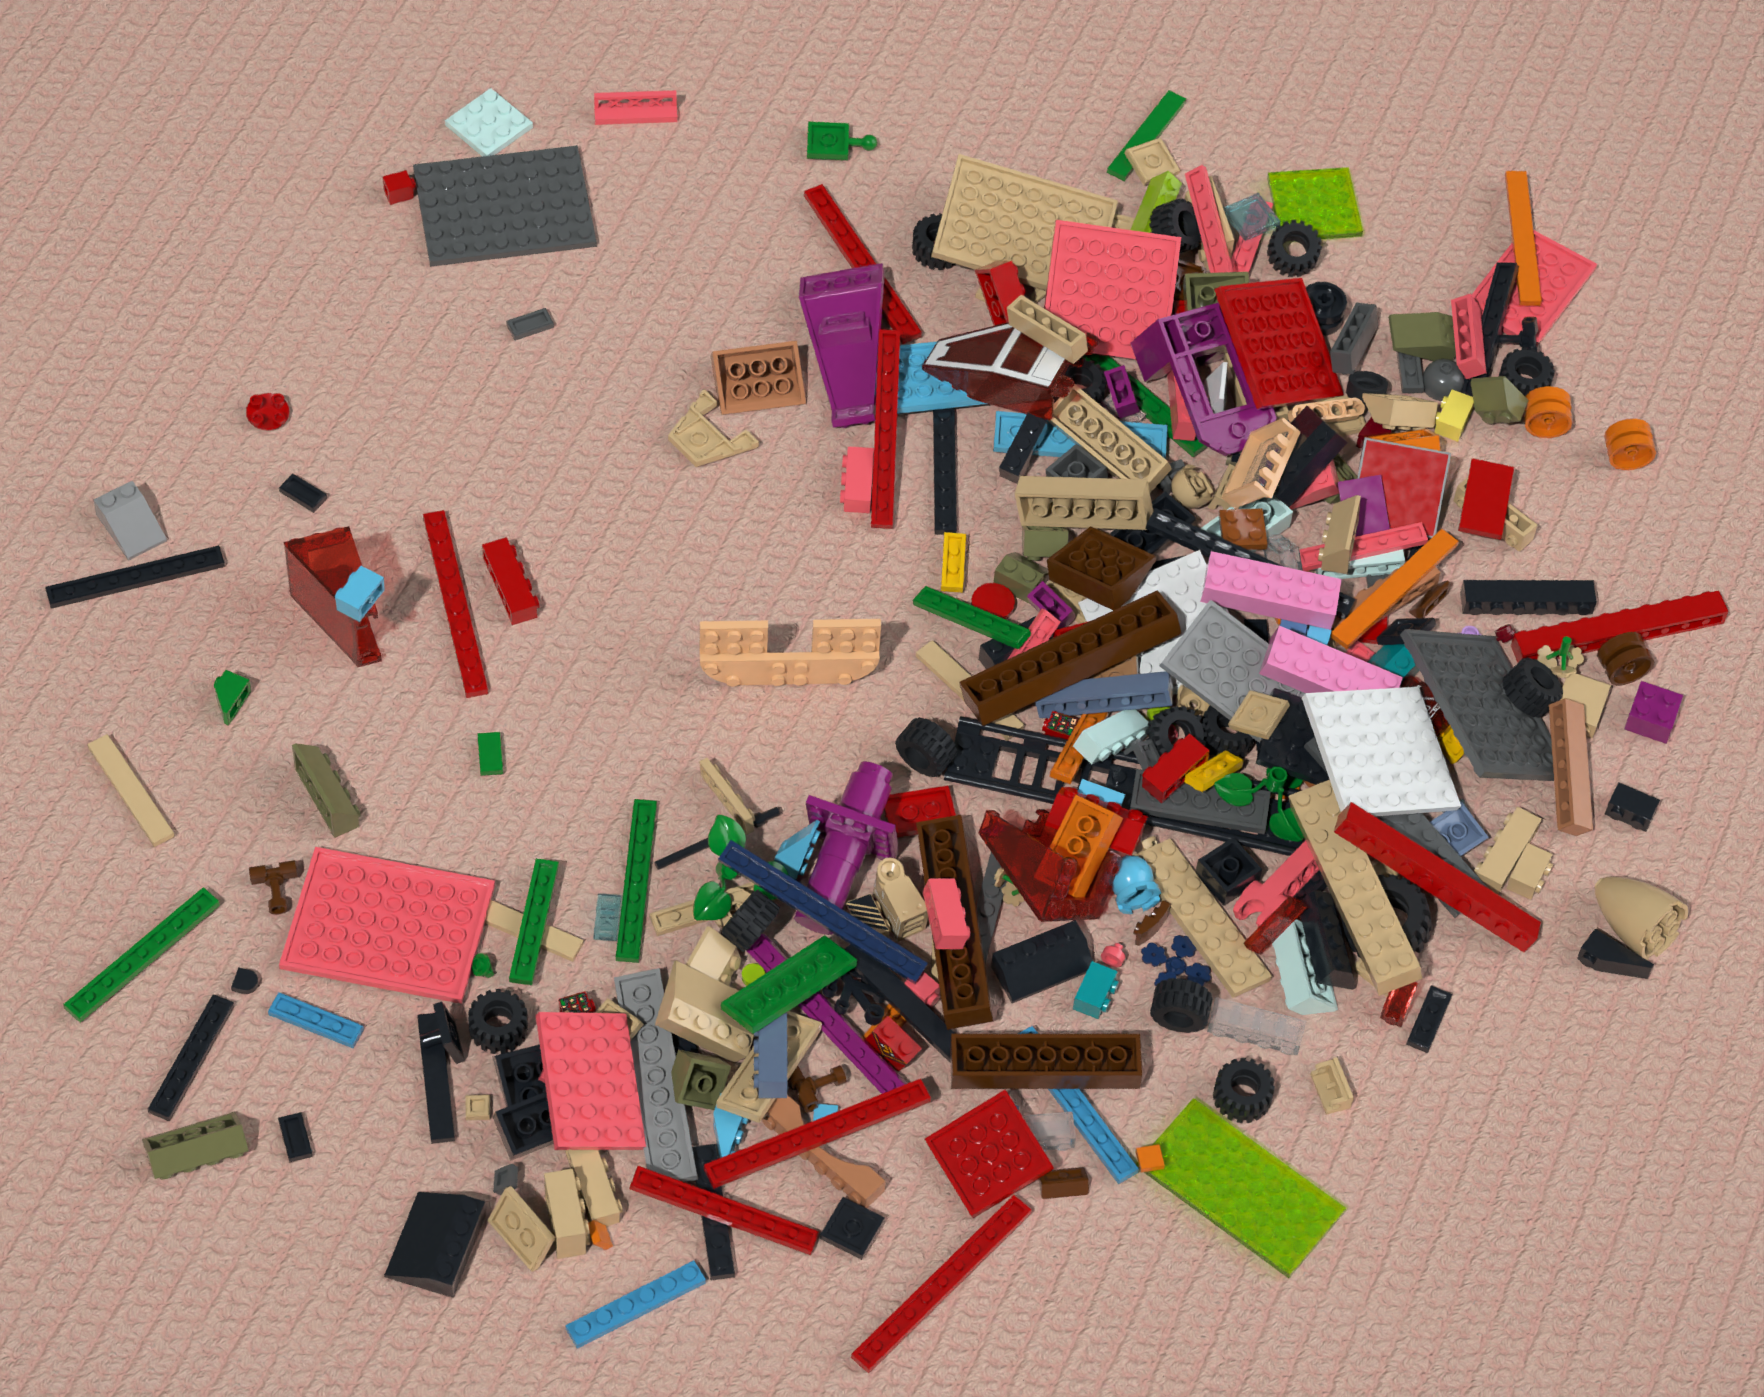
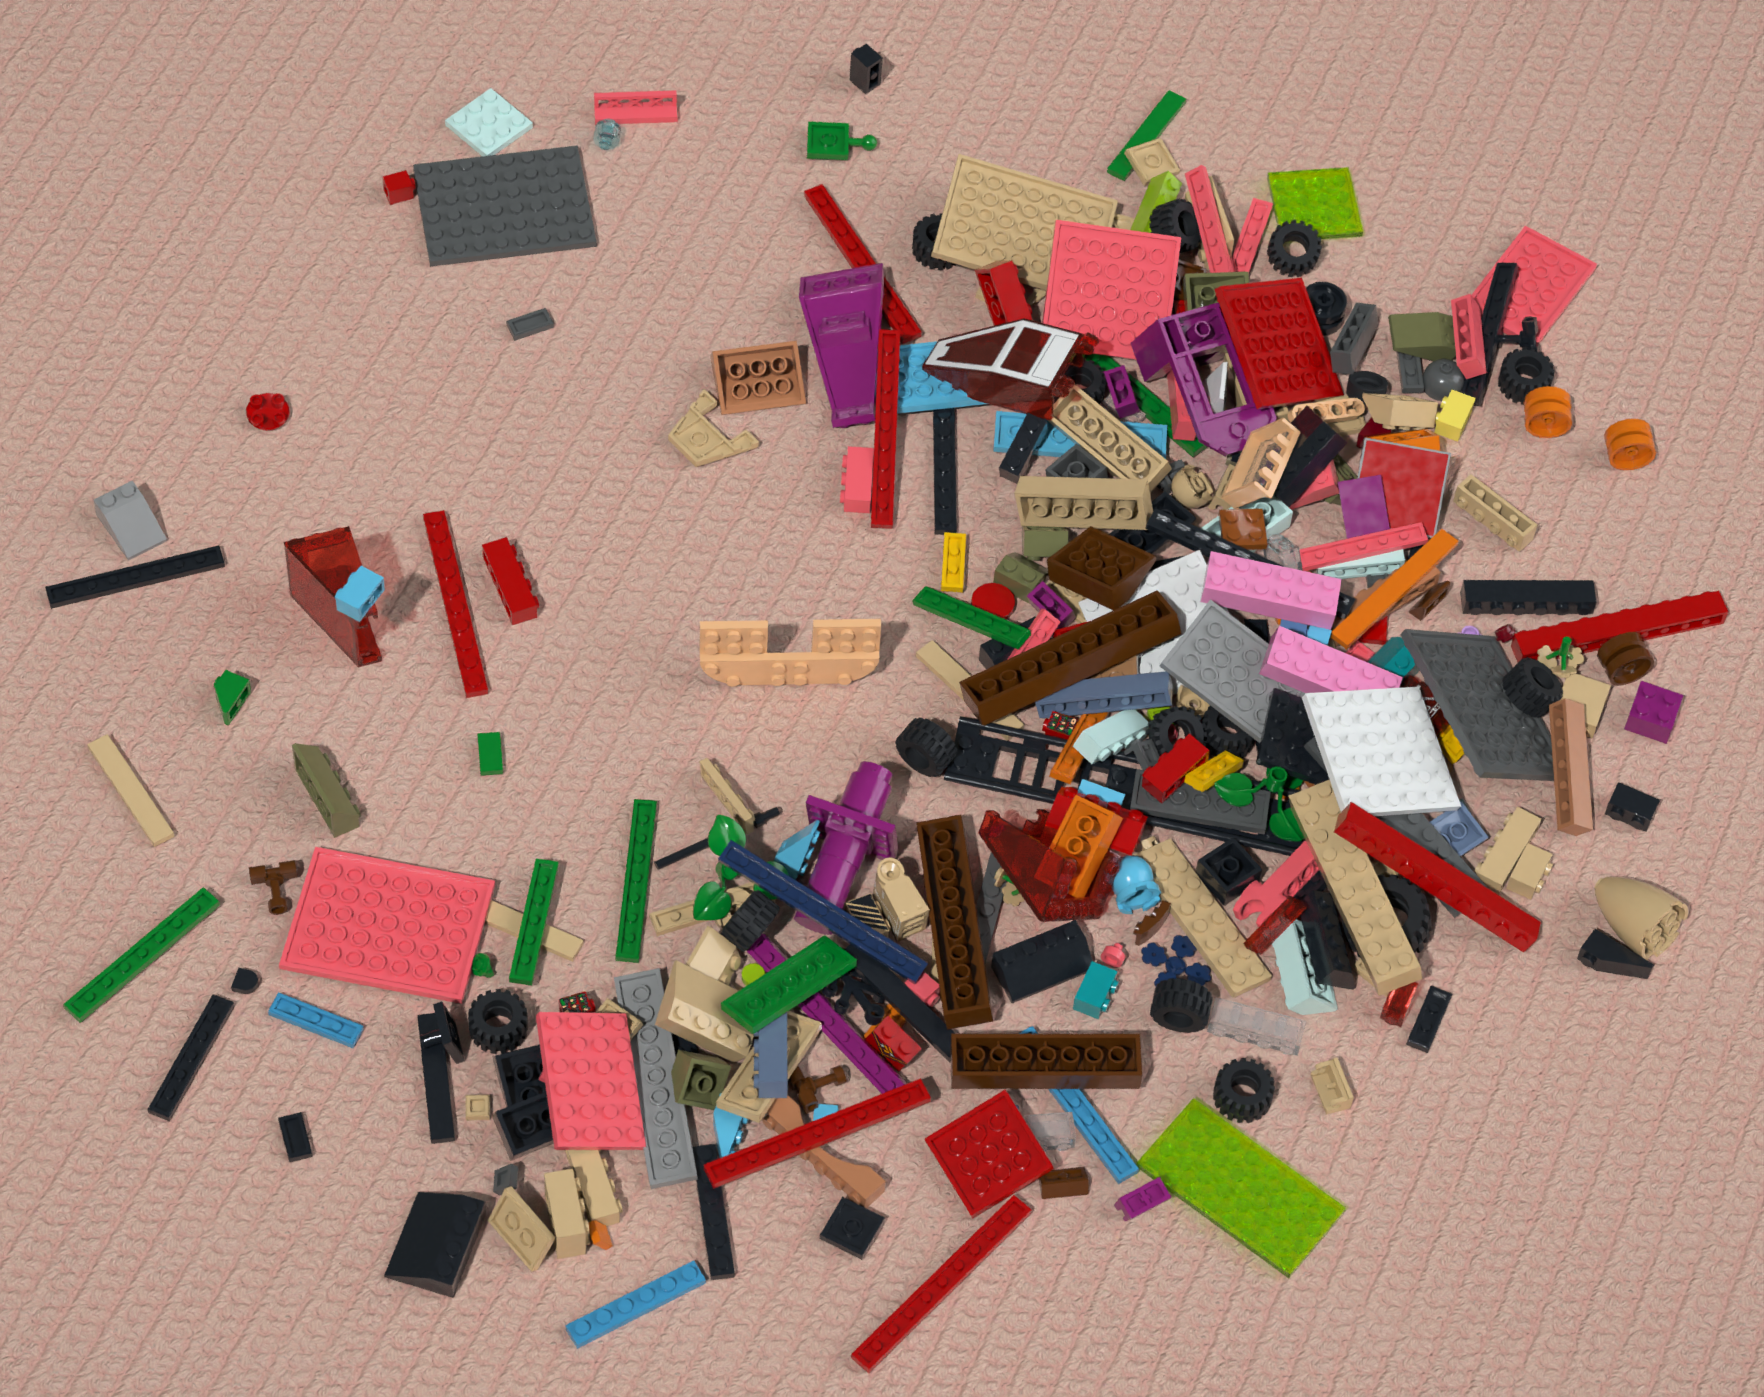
olive slope [142,1112,249,1180] -> none
black tile [279,473,327,513] -> none
clear light blue slope [593,893,621,941] -> none
red tile [629,1166,819,1255] -> none
red plate [884,785,956,838] -> none
coral brick [922,879,970,949] -> none
tan brick [1007,295,1088,364] -> none
orange tile [1135,1144,1165,1173] -> none
clear light blue tile [1223,193,1281,241] -> none
tan tile [1228,690,1290,740] -> none
tan slope [1318,495,1361,574] -> none
black tile [1376,617,1436,645] -> none
red tile [1458,458,1514,540] -> none
olive slope [1471,376,1529,424] -> none
orange tile [1505,171,1541,306] -> none
none -> clear light blue head [593,119,621,150]
none -> black brick [849,43,883,94]
none -> magenta hinge [1114,1177,1172,1221]

